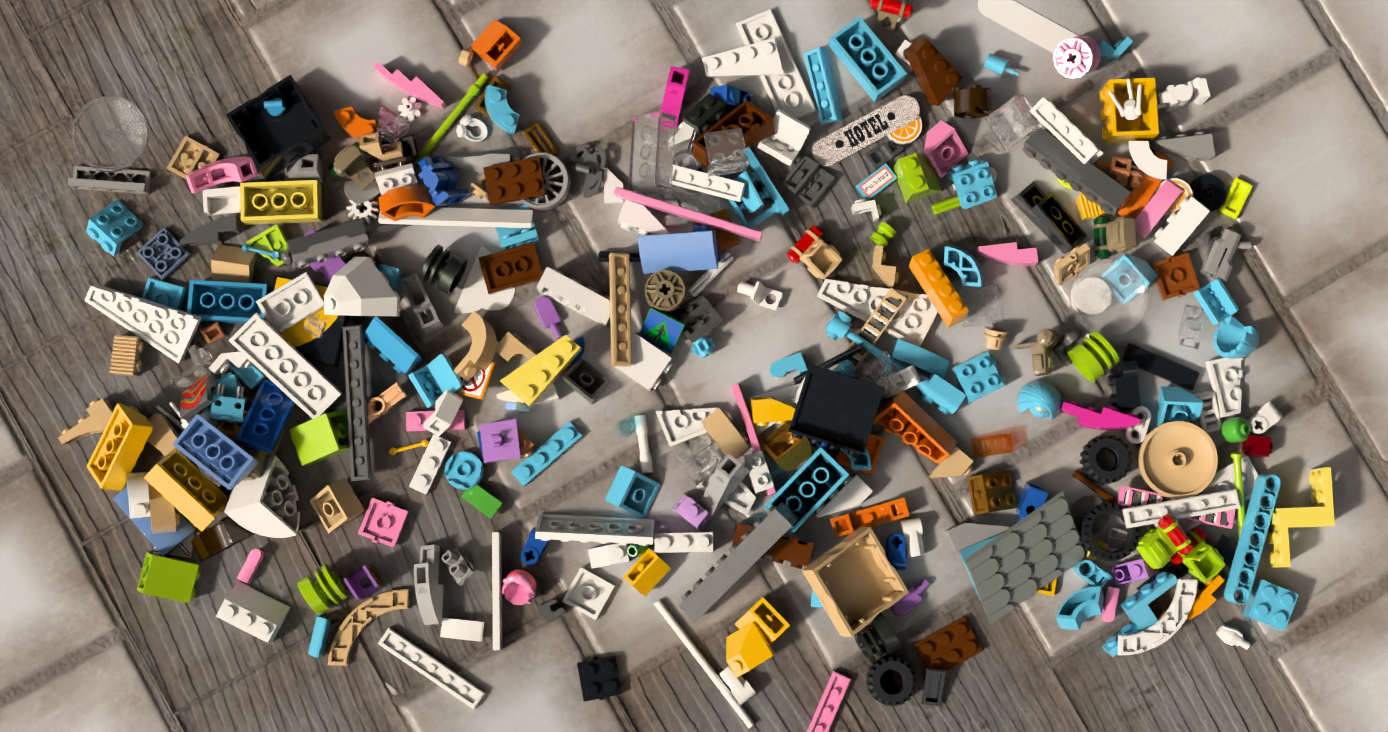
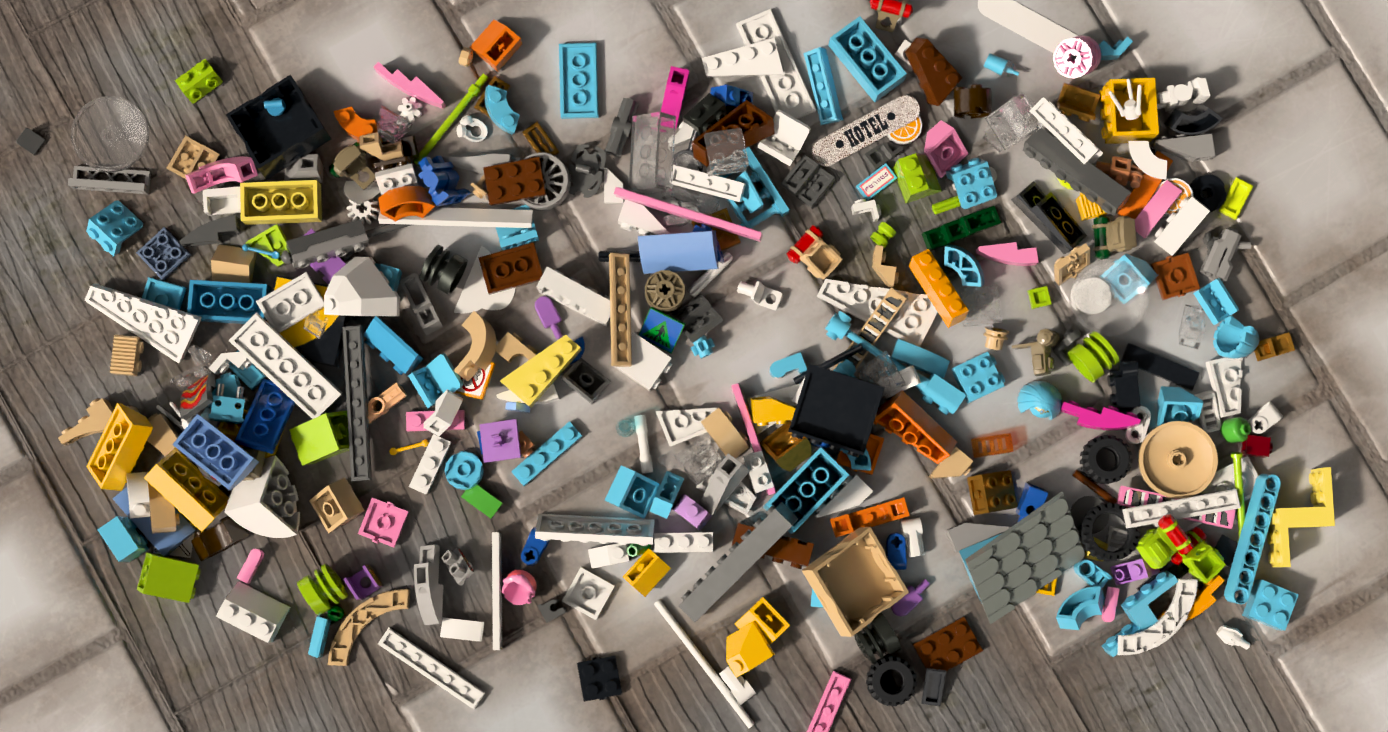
nougat slope [200,322,226,344] -> none
none -> dark grey slope [16,127,46,156]
none -> medium azure brick [97,516,149,562]
none -> lime bracket [175,59,223,104]
none -> green hinge [328,606,344,621]
none -> medium azure tile [559,43,599,119]
none -> dark grey piece [605,98,639,157]
none -> medium azure arch [650,471,684,519]
none -> dark green slope [921,206,1001,251]
none -> lime plate [1027,286,1052,309]
none -> pearl gold bracket [1056,83,1100,122]
none -> black brick [1164,103,1223,135]
none -> pearl gold slope [1254,332,1295,361]

